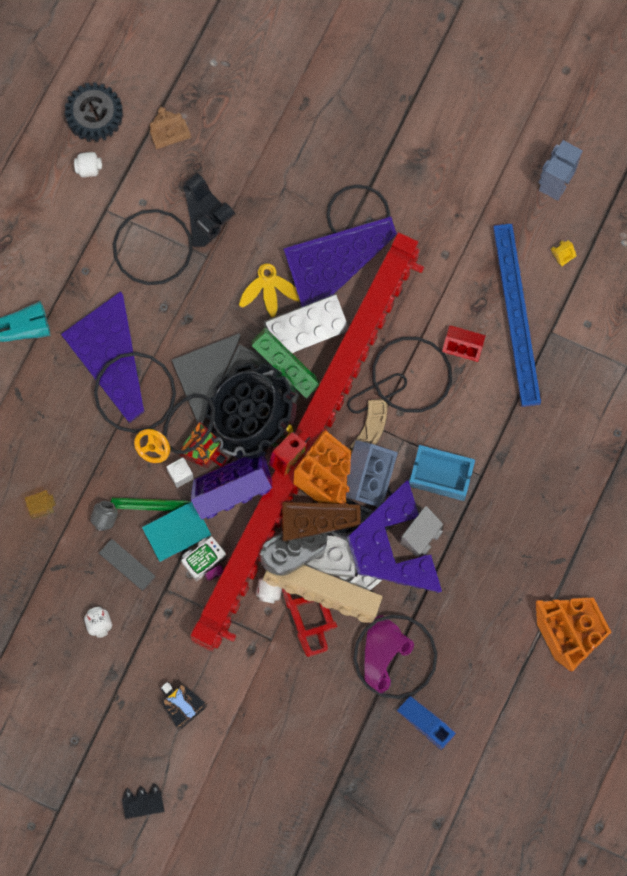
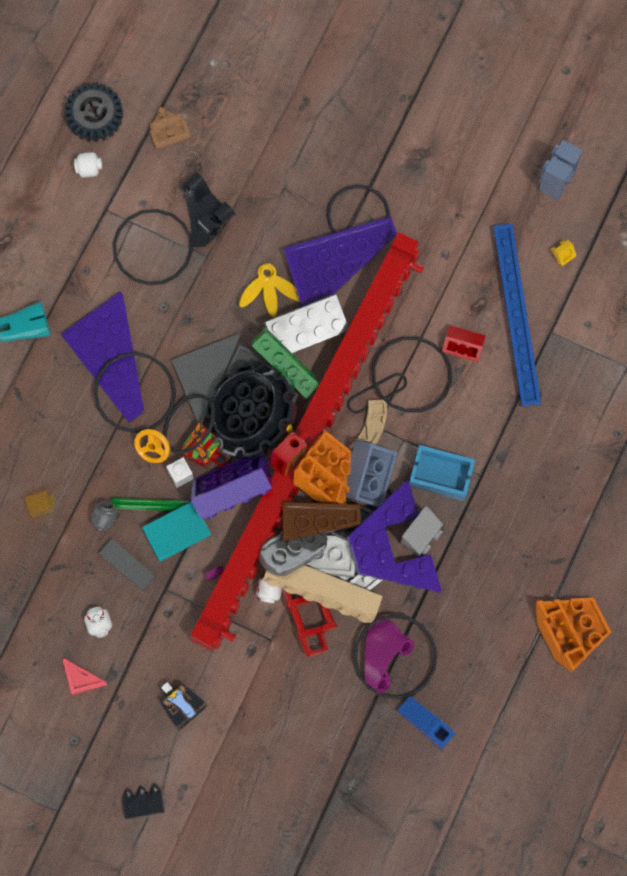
brick [181,537,227,582] -> none
none -> coral tile [62,659,107,695]

